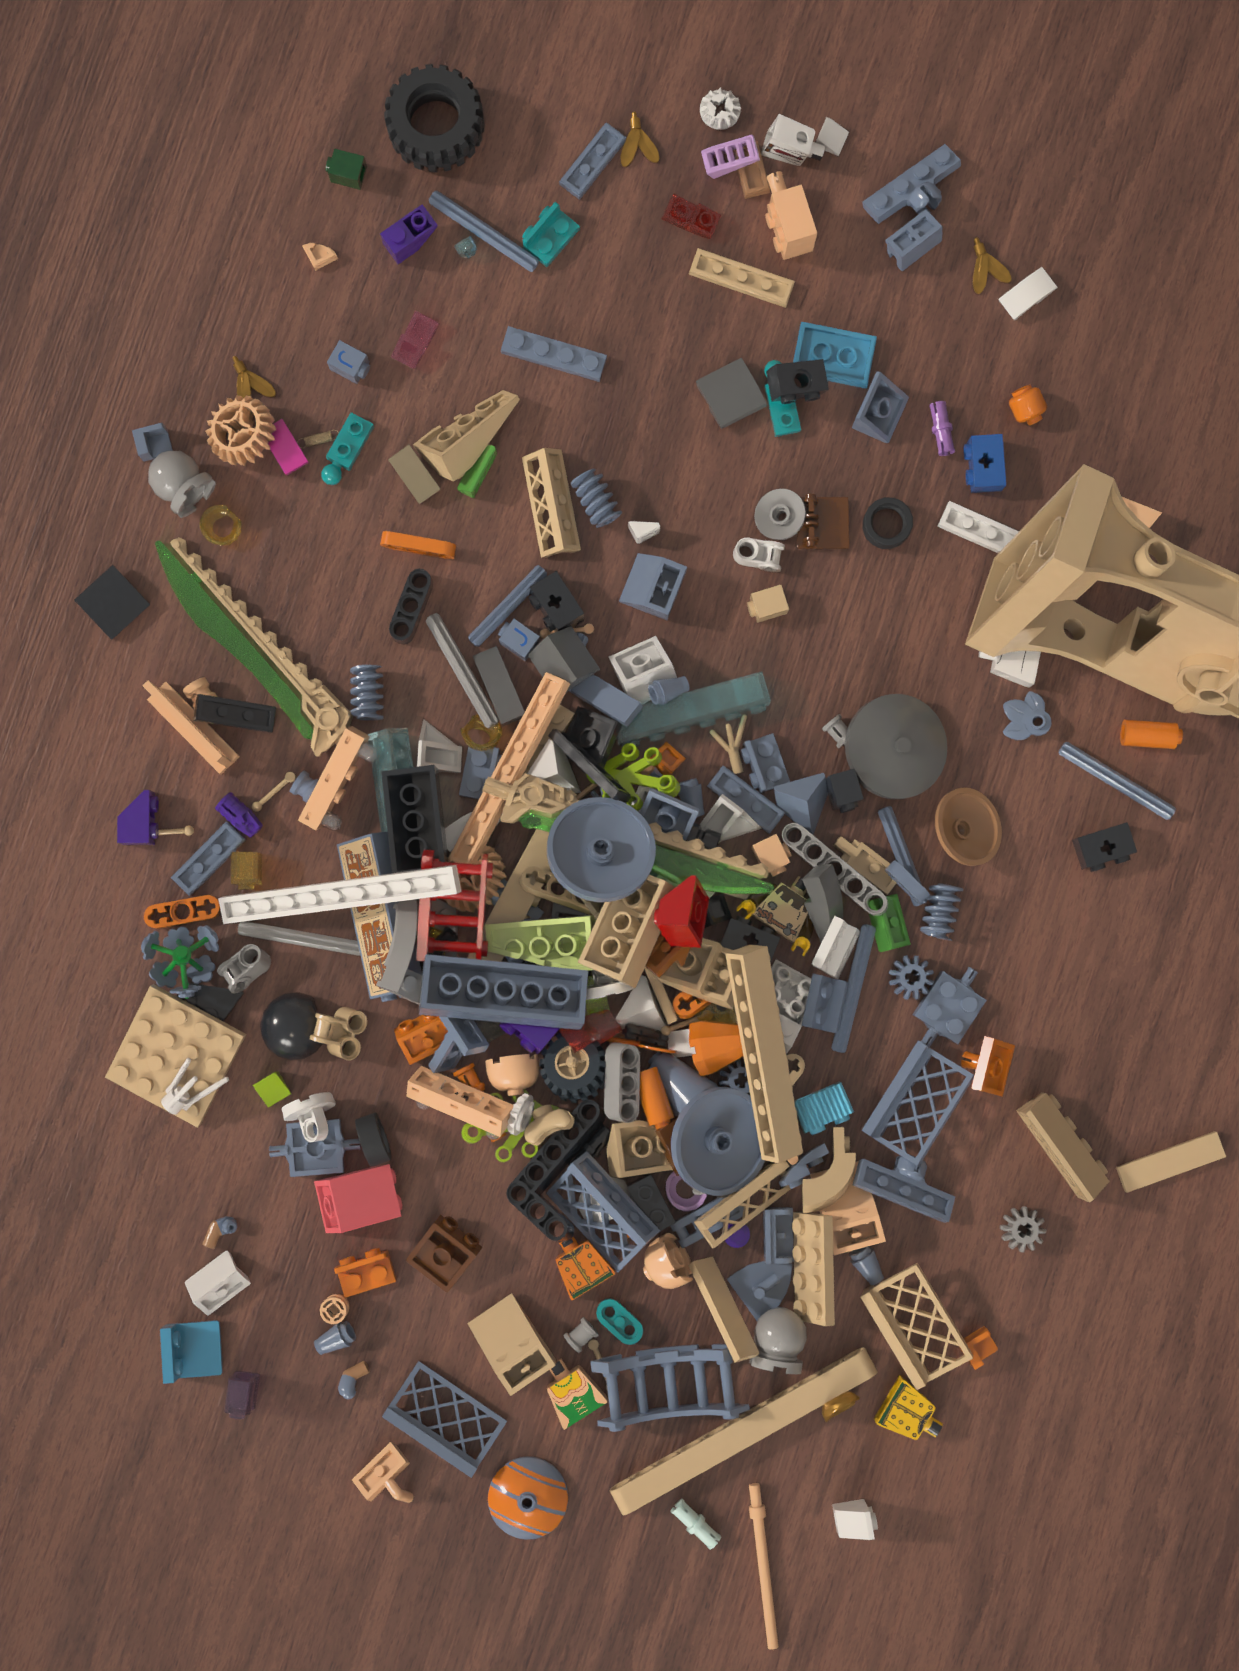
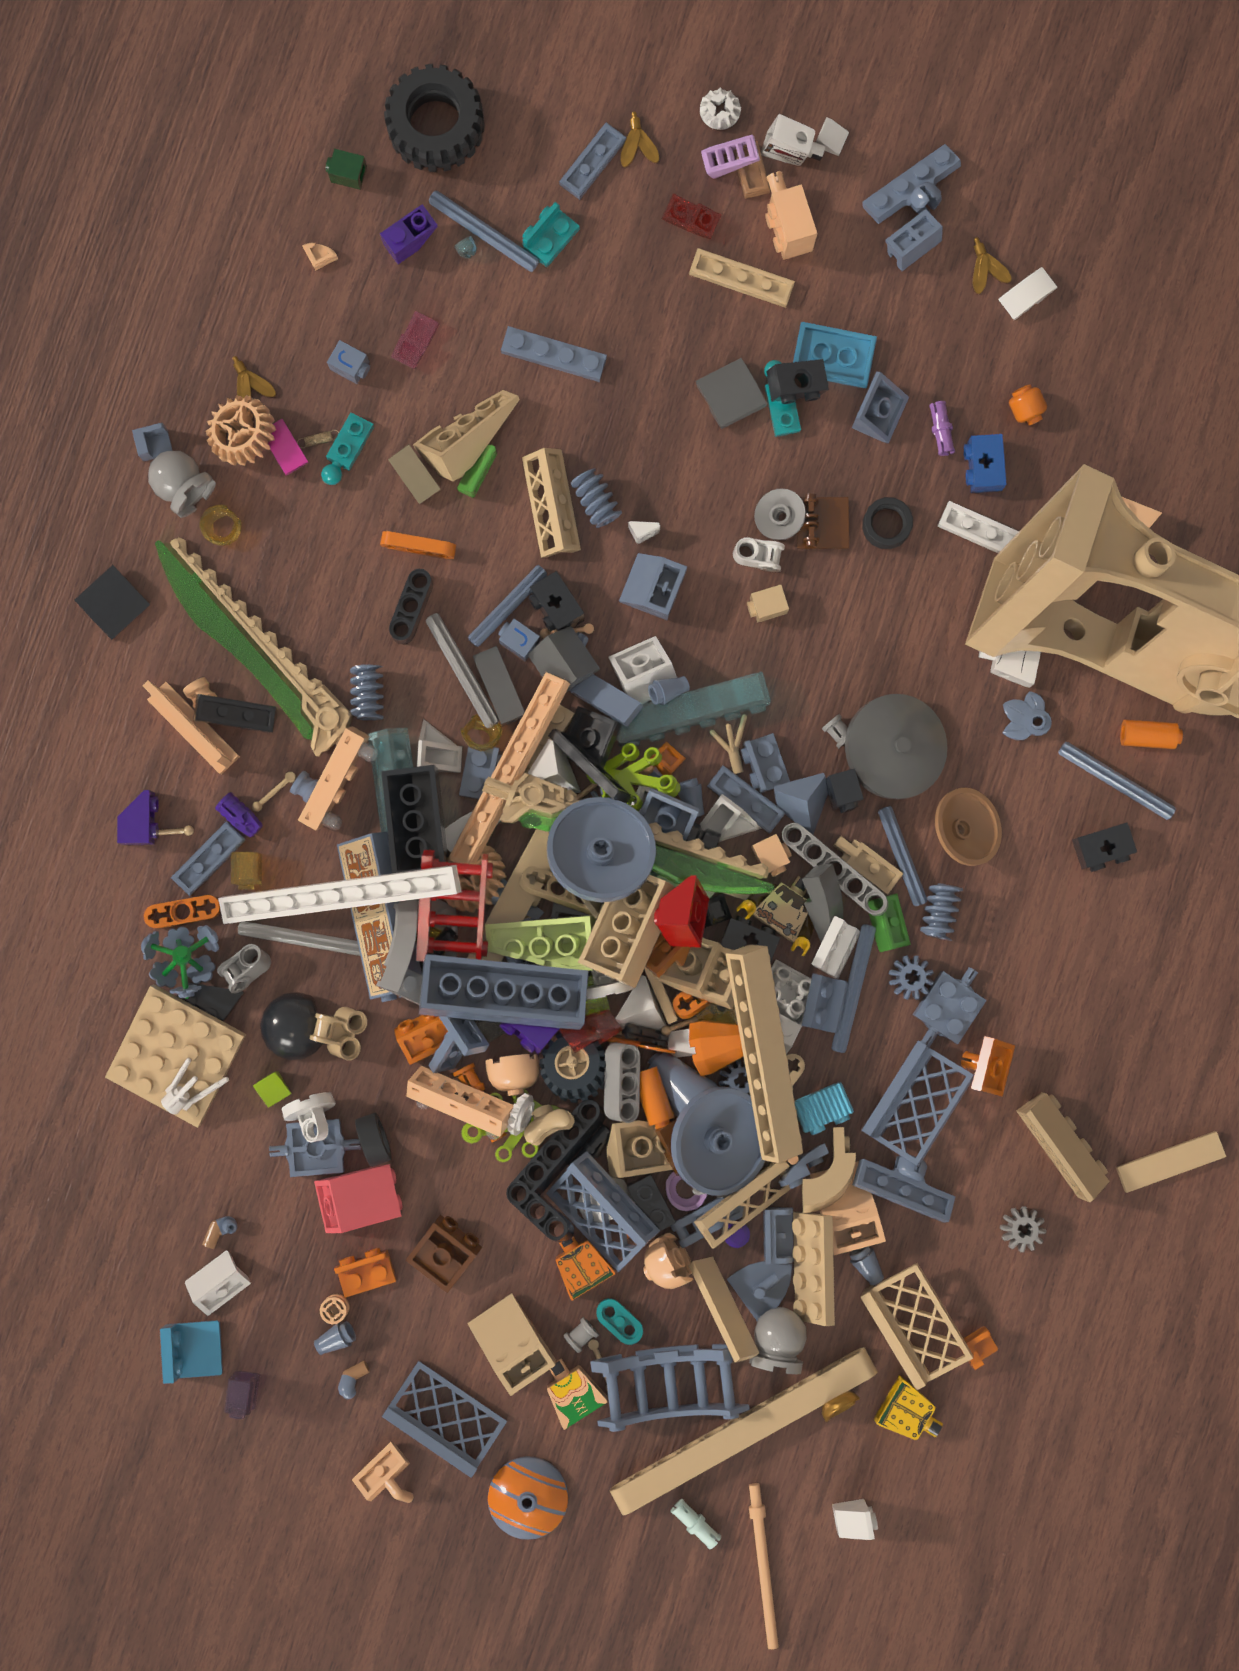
sand blue beam [885,860,930,905] -> none

